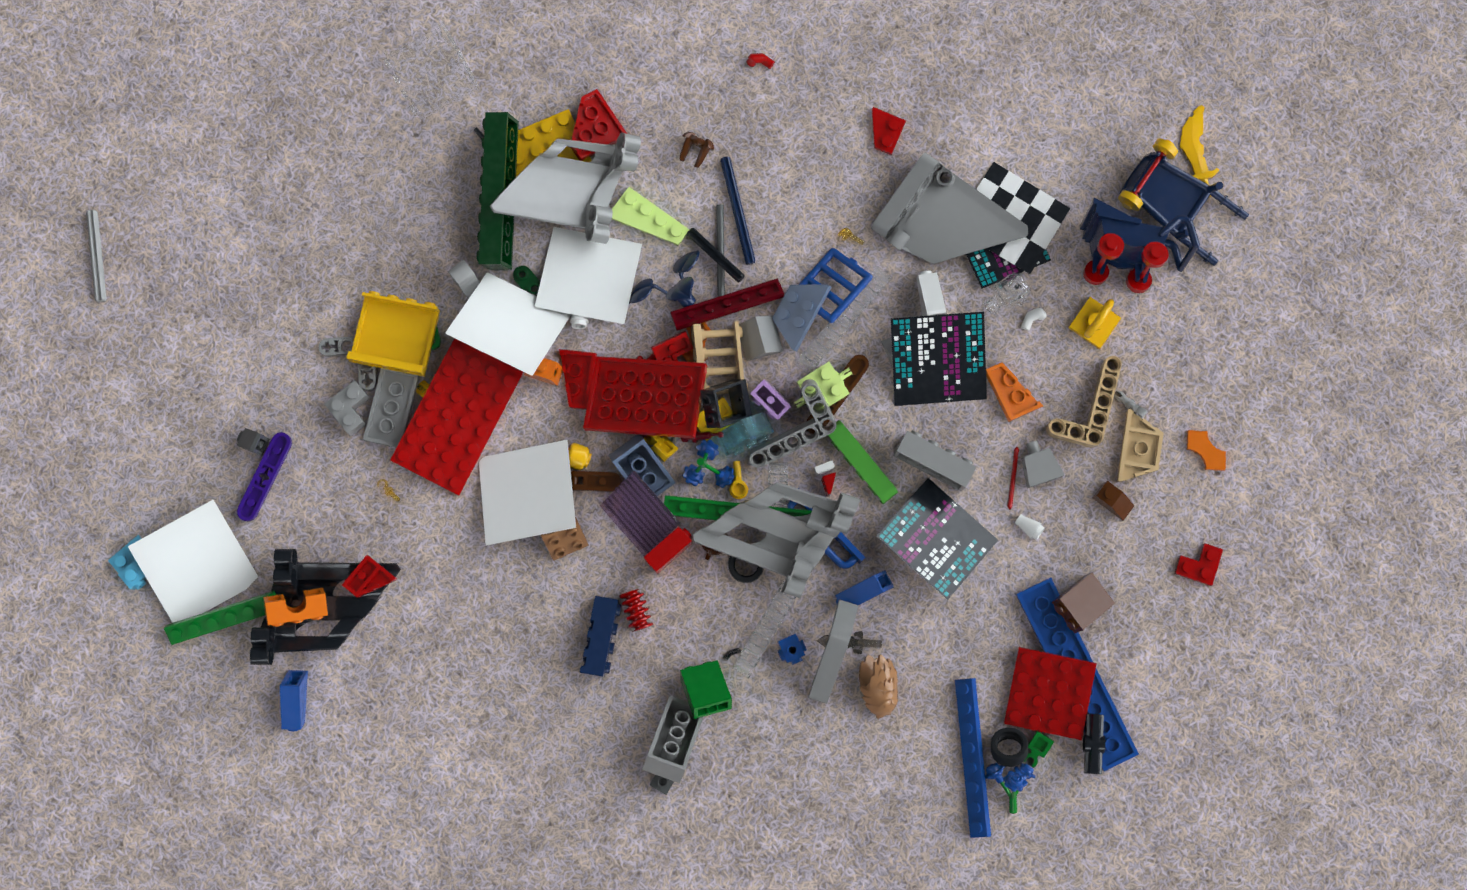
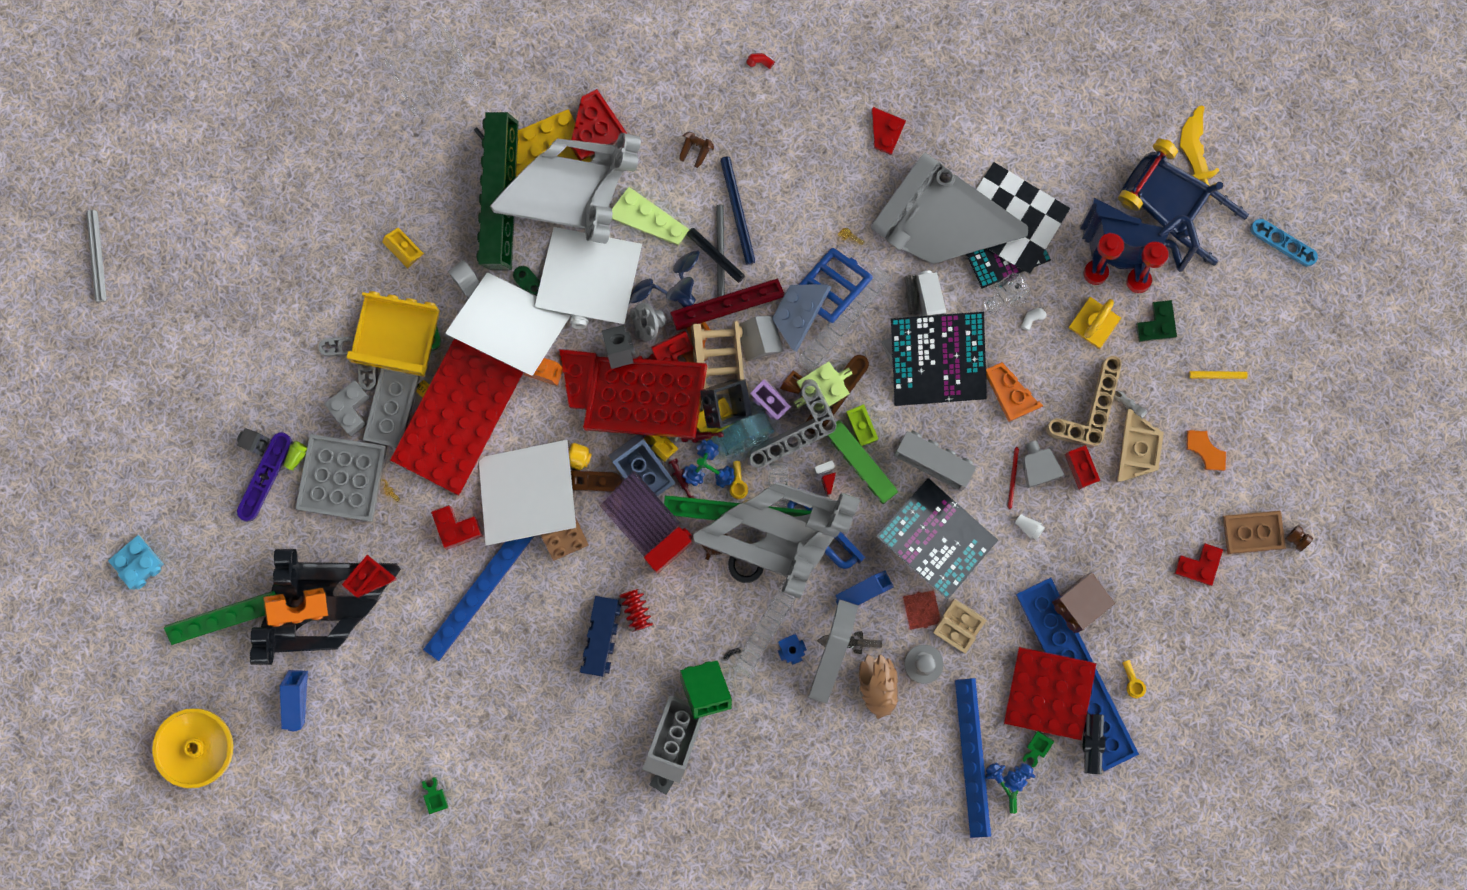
white sticker [128,500,258,623] -> none
black tyre [991,727,1028,767] -> none
reddish brown slope [1092,481,1134,521] -> none
none -> yellow dish [152,709,233,788]
none -> lime cone [283,441,307,471]
none -> light grey plate [295,434,387,522]
none -> yellow slope [382,227,424,269]
none -> green plate [422,777,449,815]
none -> blue plate [423,536,534,661]
none -> red brick [431,505,483,550]
none -> dark grey brick [602,325,636,369]
none -> light grey plate [630,303,666,341]
none -> dark red piece [668,458,694,498]
none -> dark orange slope [780,370,803,394]
none -> lime plate [846,404,879,447]
none -> clear red piece [903,590,940,630]
none -> clear smoke pin [904,275,920,315]
none -> light grey plate [904,645,944,684]
none -> tan slope [933,598,987,654]
none -> red panel [1064,445,1101,490]
none -> yellow plate [1122,660,1146,699]
none -> dark green plate [1136,300,1177,342]
none -> yellow bar [1189,371,1248,379]
none -> medium nougat tile [1223,511,1286,554]
none -> dark azure beam [1250,219,1318,267]
none -> reddish brown wheel [1285,525,1314,552]

